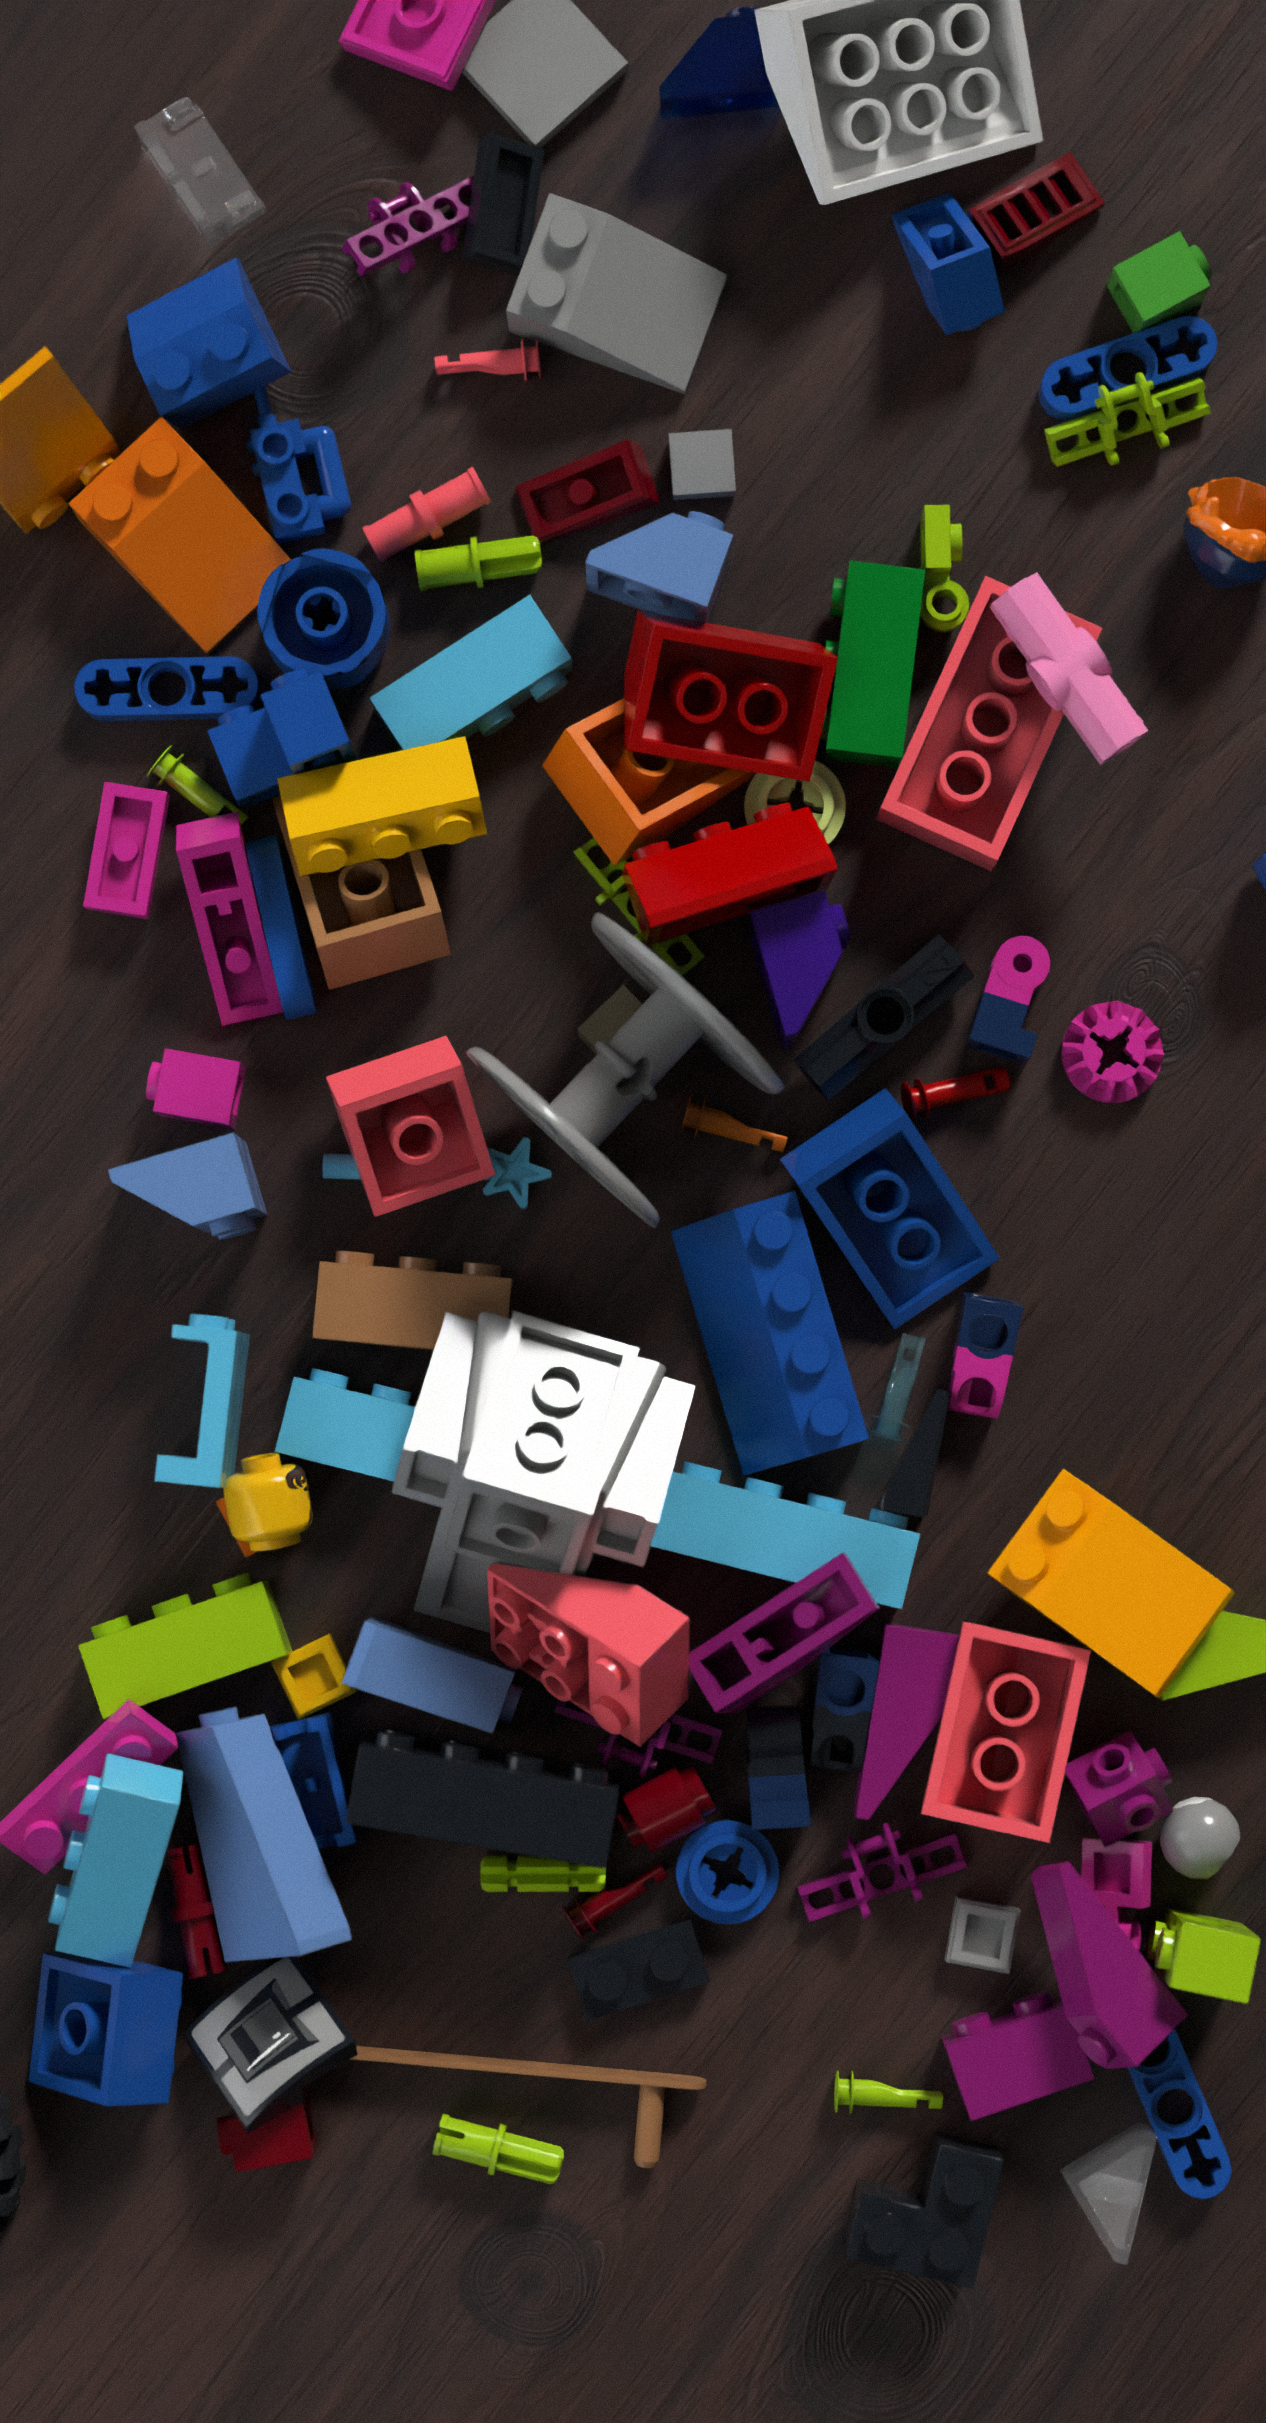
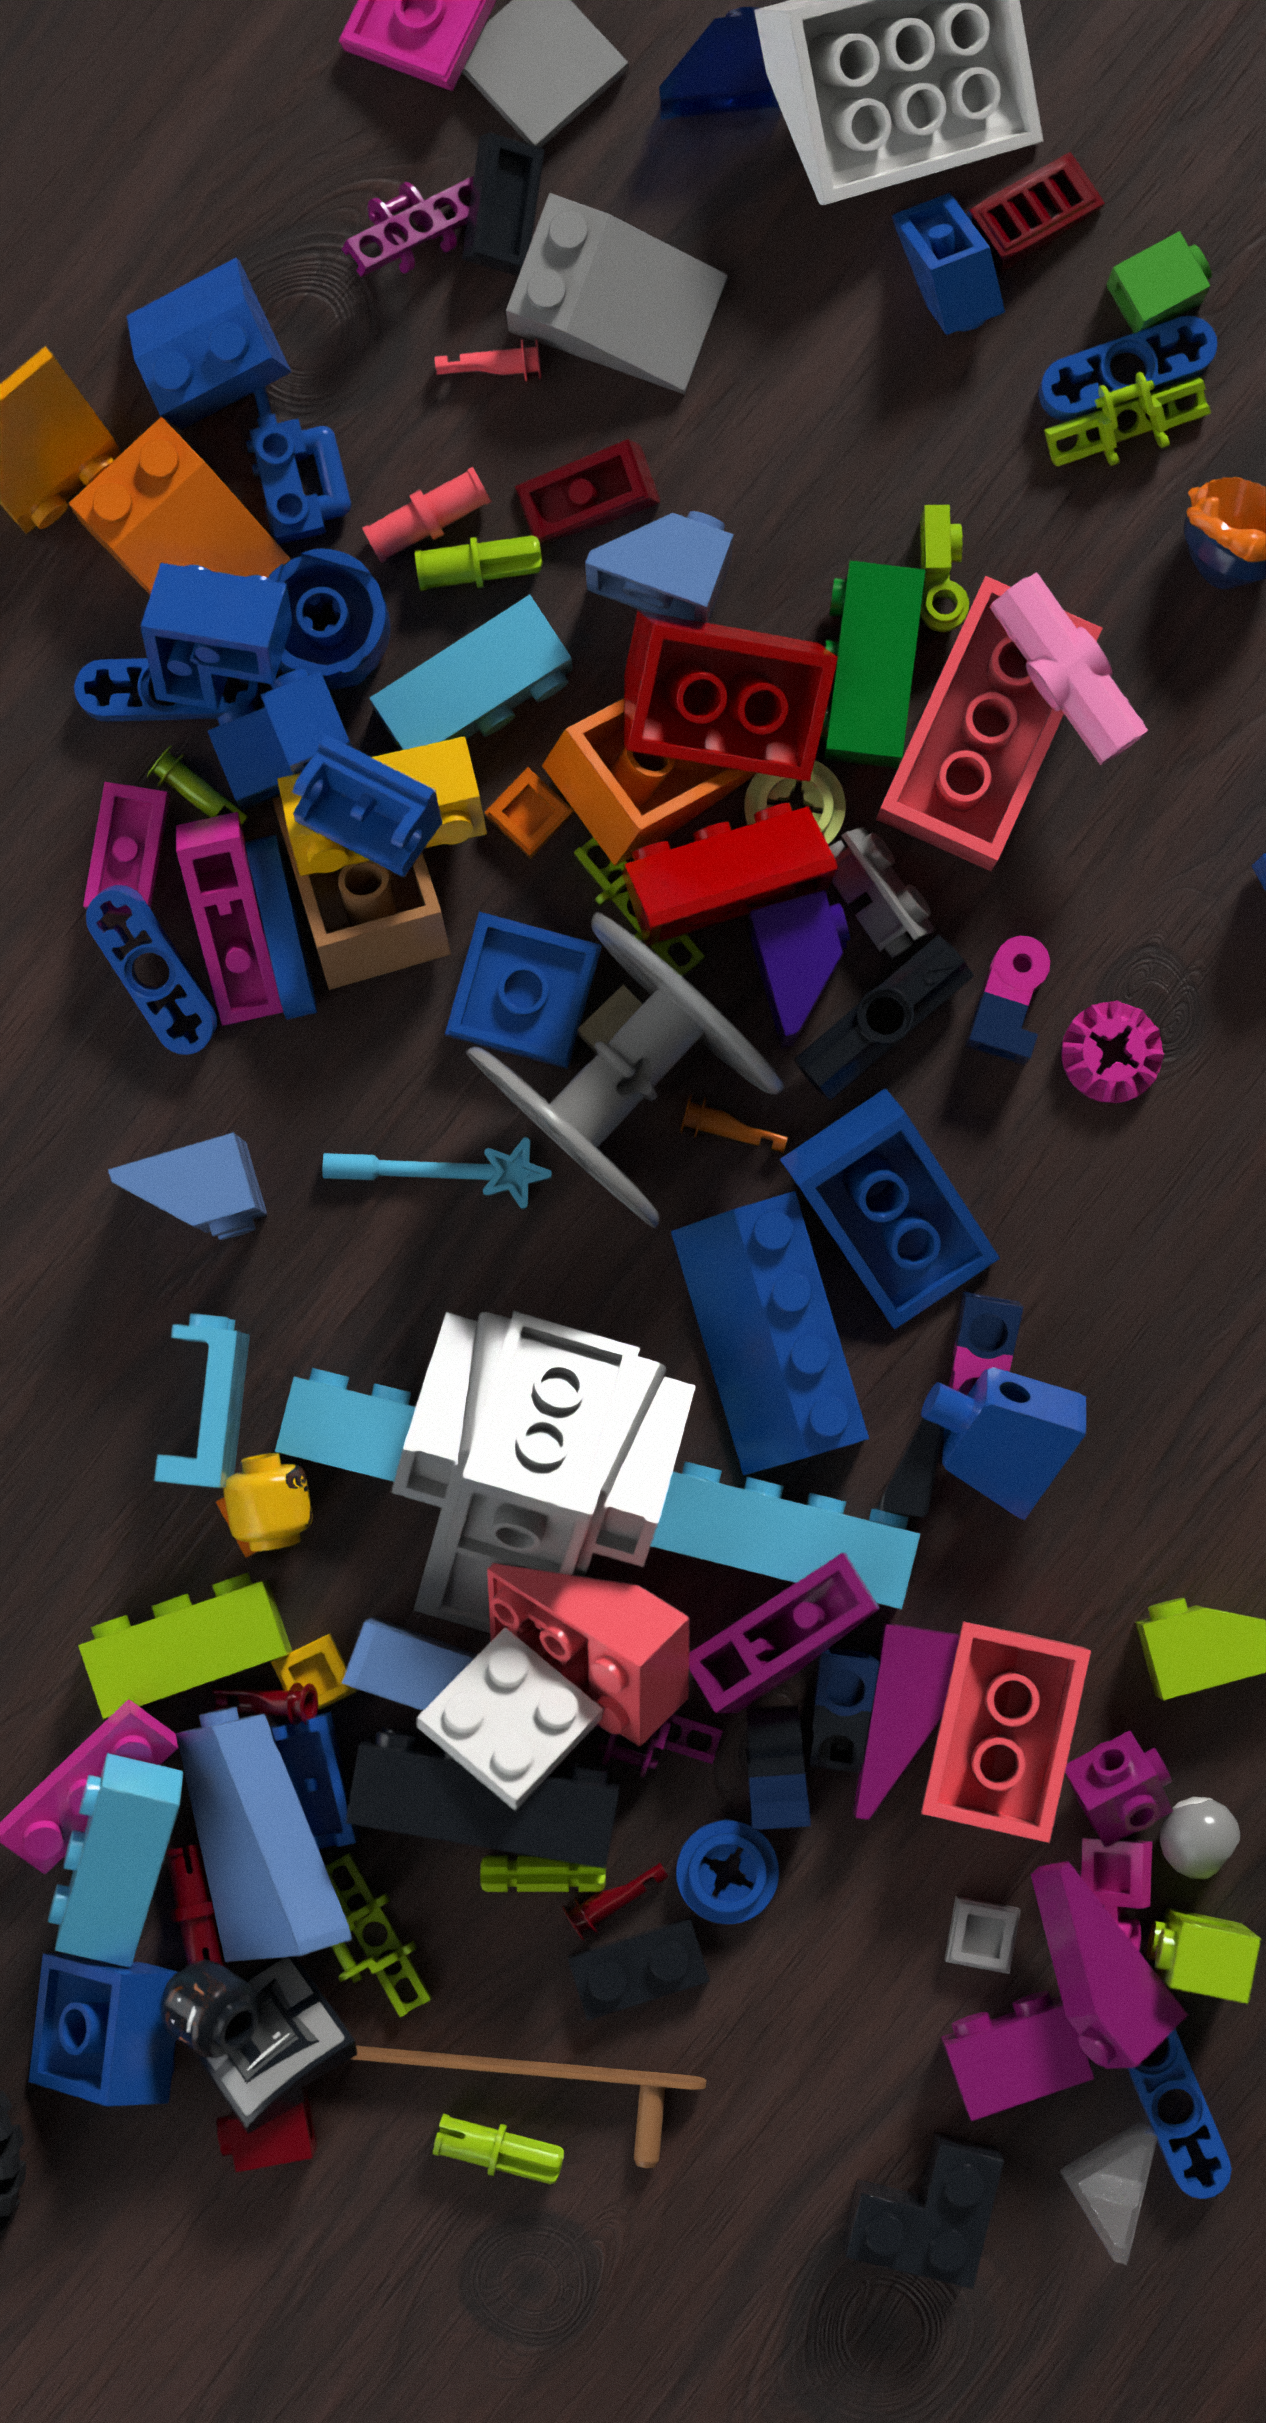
clear hinge [134,97,267,249] -> none
dark pink brick [146,1048,247,1130] -> none
medium nougat brick [312,1251,514,1350] -> none
coral slope [326,1036,495,1217] -> none
dark red brick [617,1765,717,1853] -> none
light grey tile [669,429,736,501] -> none
magenta piece [797,1822,967,1922] -> none
lime piece [834,2070,943,2114] -> none
clear light blue piece [867,1333,927,1442] -> none
red piece [900,1066,1010,1122] -> none
light orange slope [987,1469,1235,1698] -> none
none -> blue beam [86,885,217,1055]
none -> blue brick [141,563,292,710]
none -> black head [161,1960,259,2058]
none -> dark red piece [212,1682,319,1726]
none -> blue hinge [292,735,442,877]
none -> lime piece [325,1852,432,2018]
none -> white plate [417,1627,603,1810]
none -> blue plate [445,912,602,1069]
none -> orange tile [484,767,574,859]
none -> light grey hinge [830,827,935,959]
none -> blue torso [921,1367,1086,1520]

